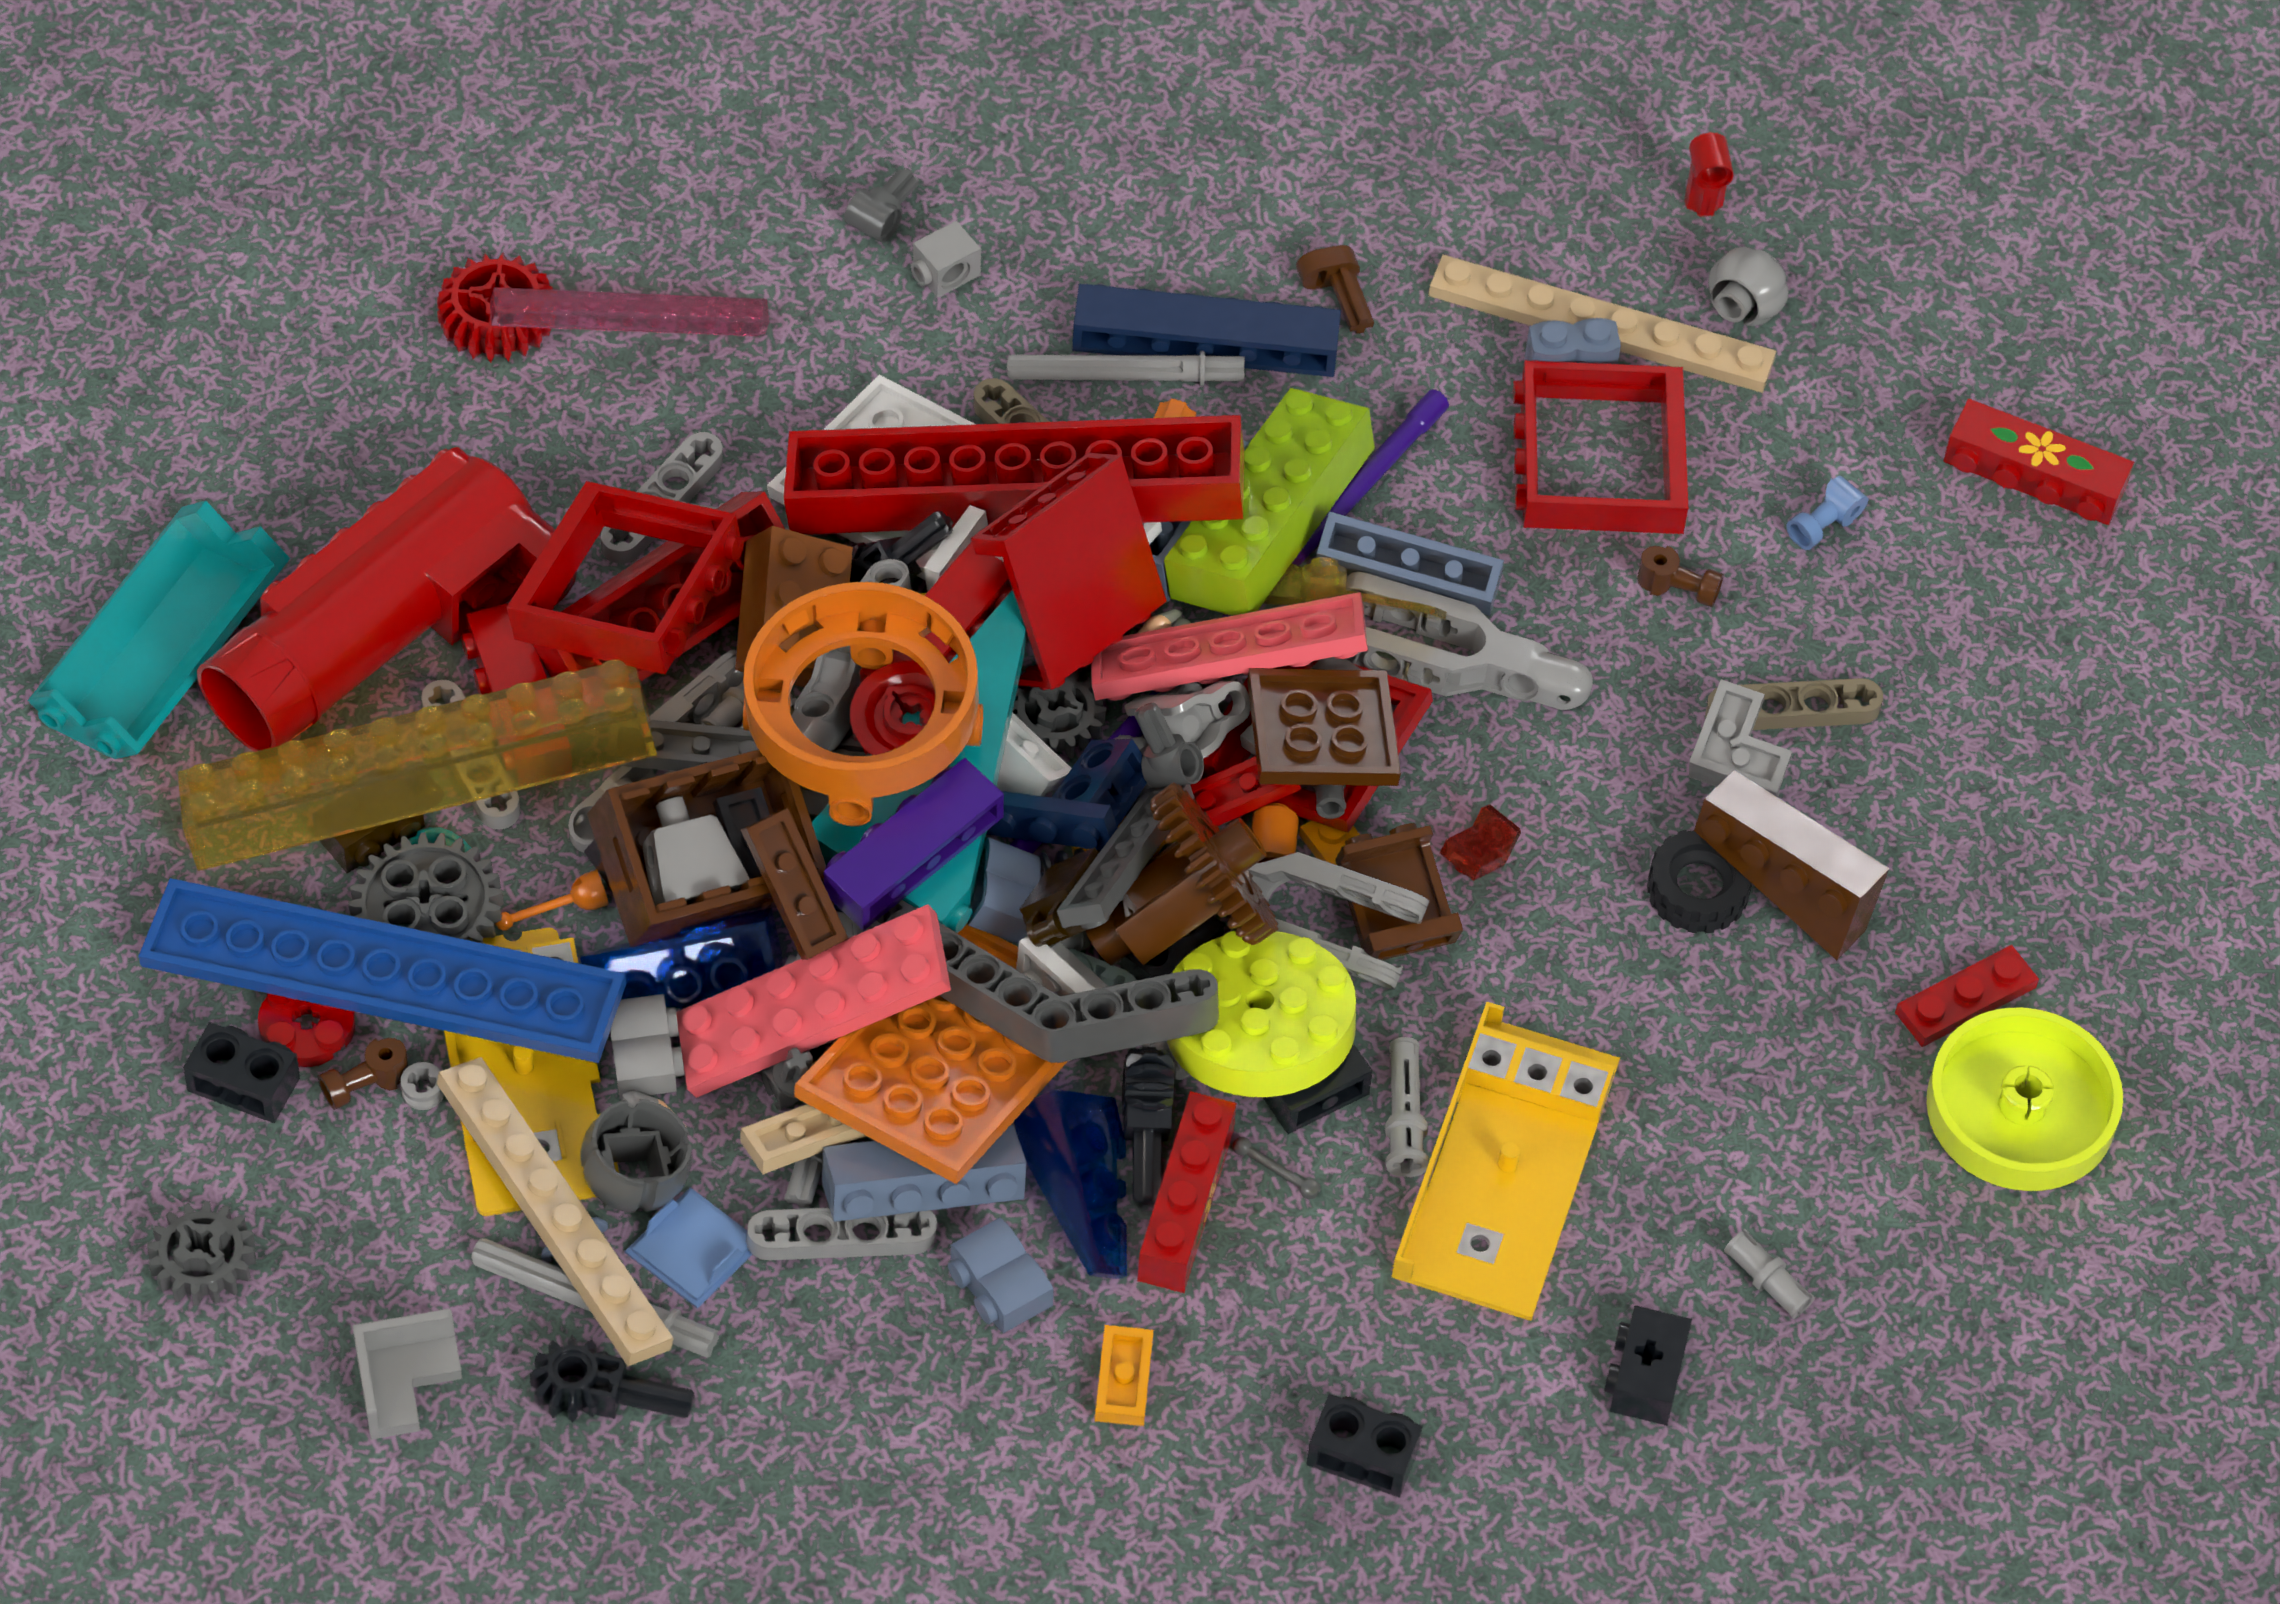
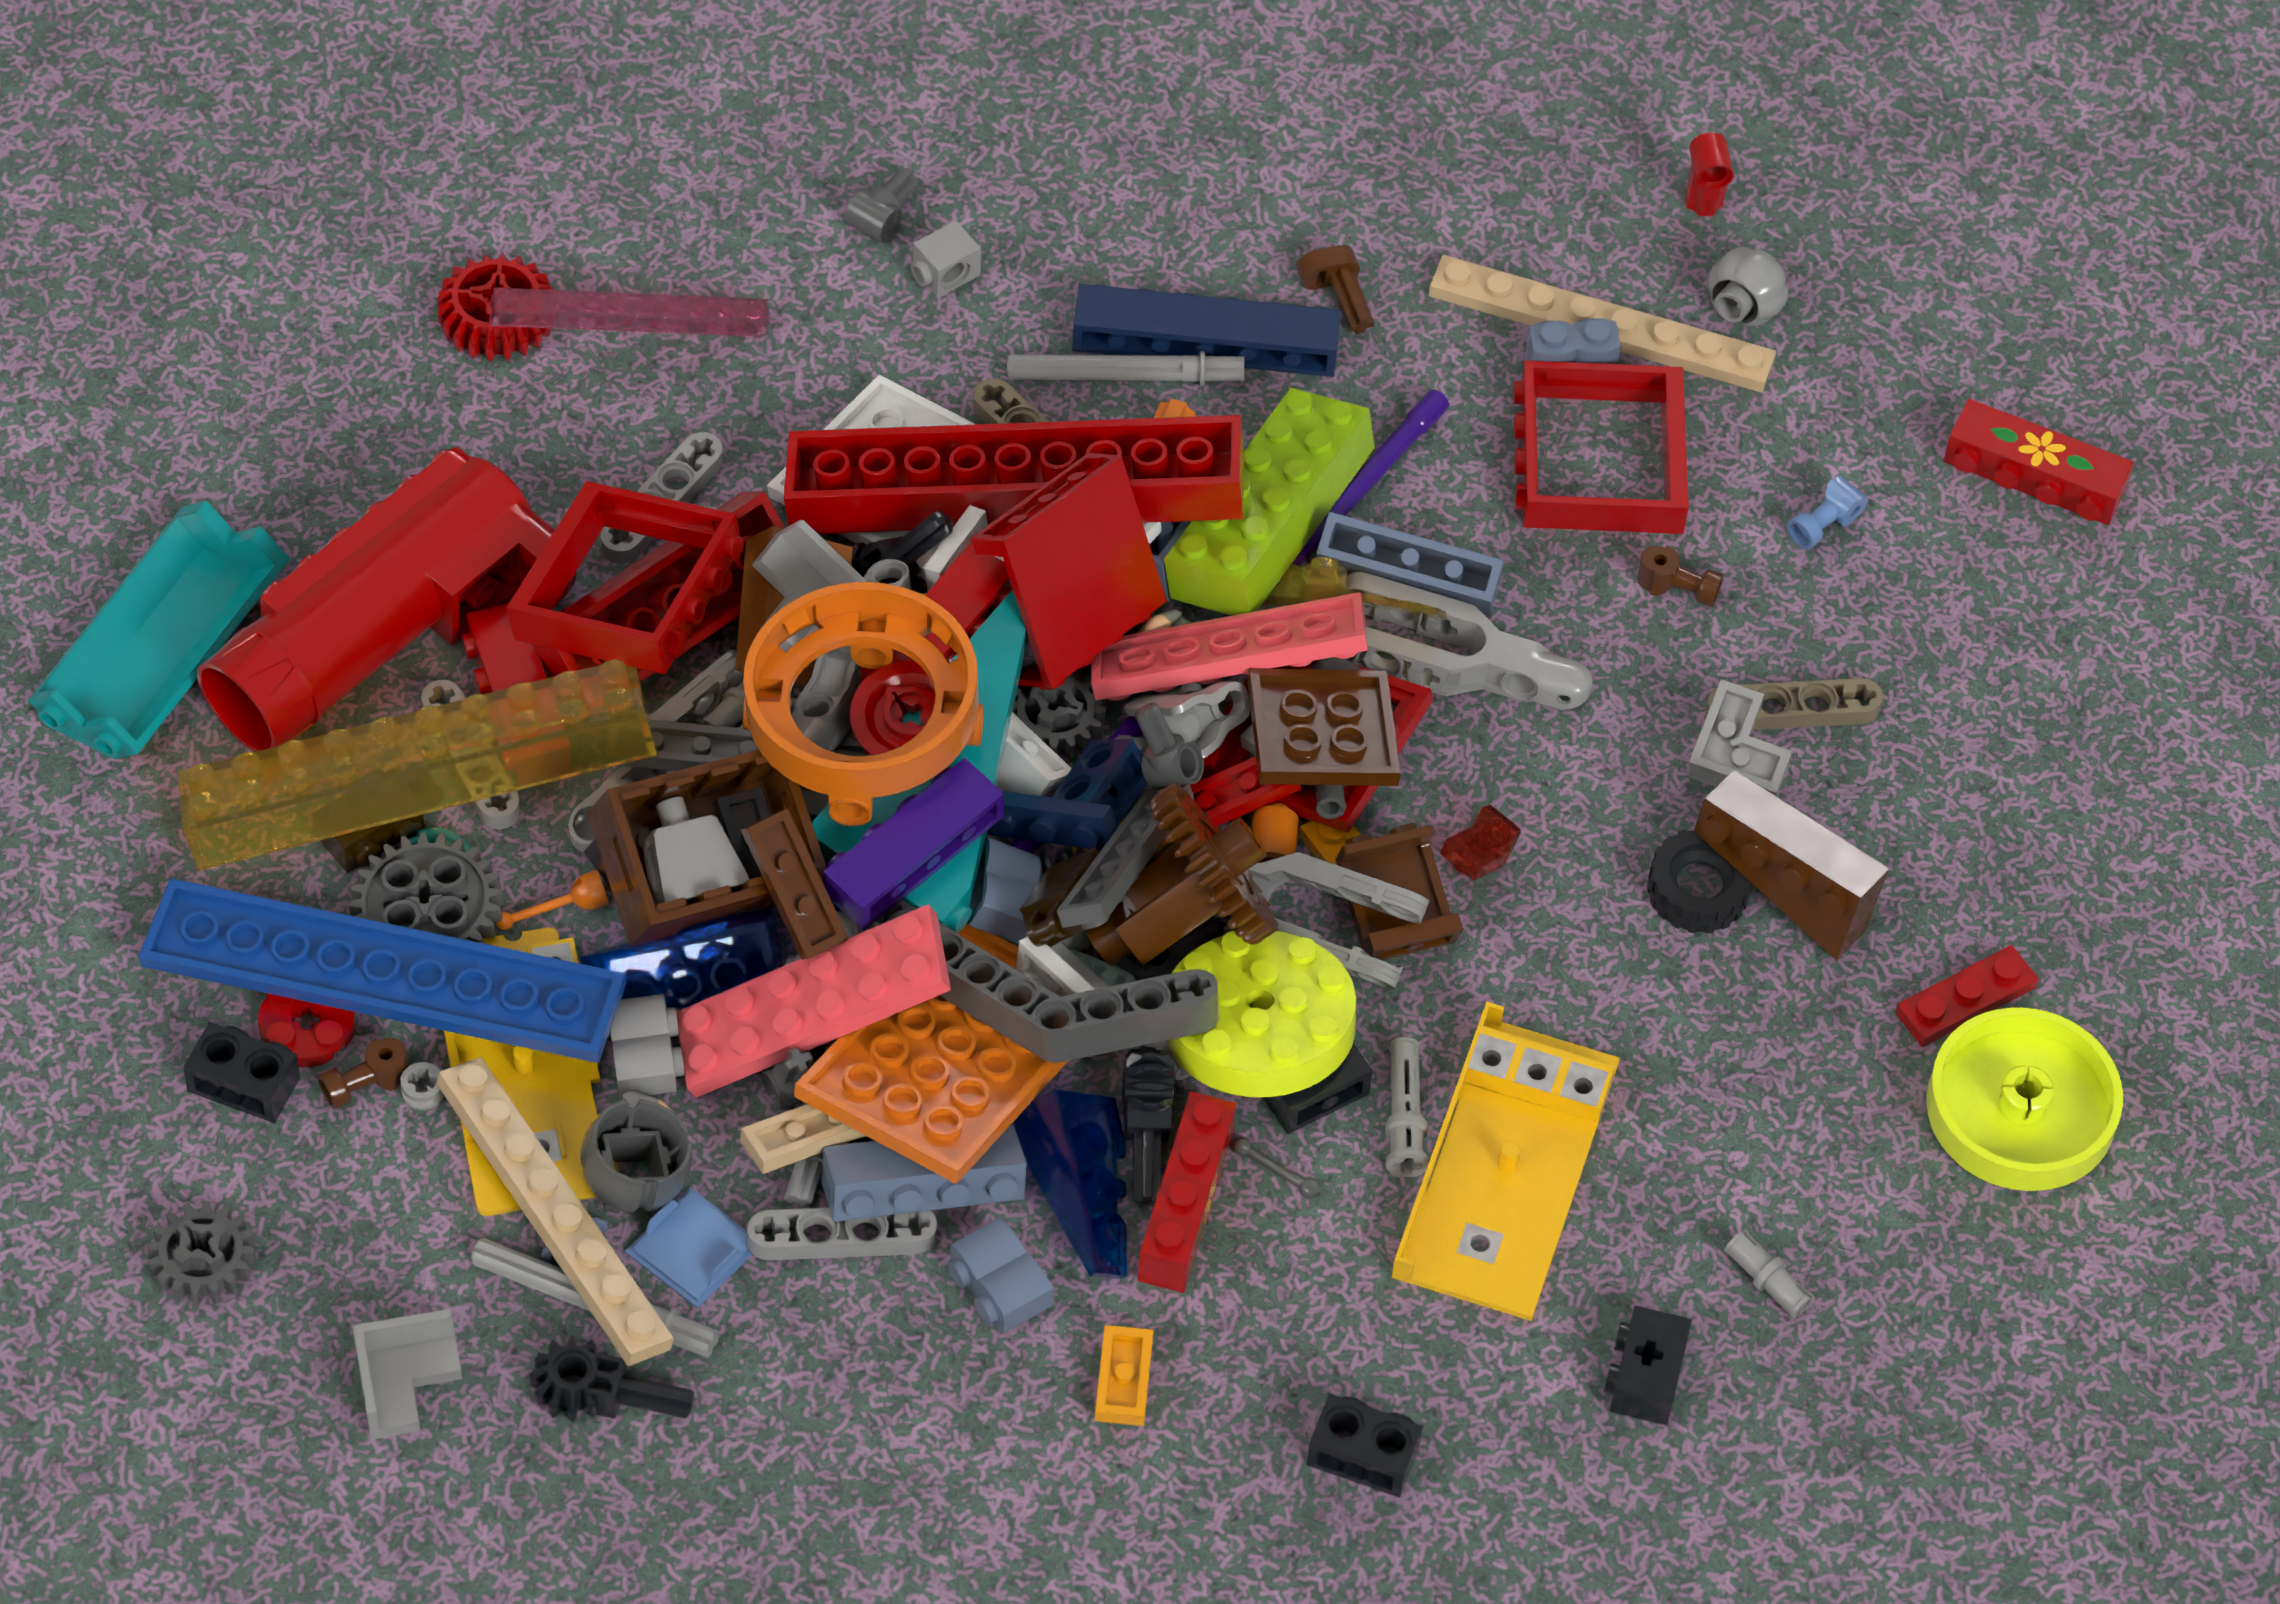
none -> light grey panel [752,520,867,653]

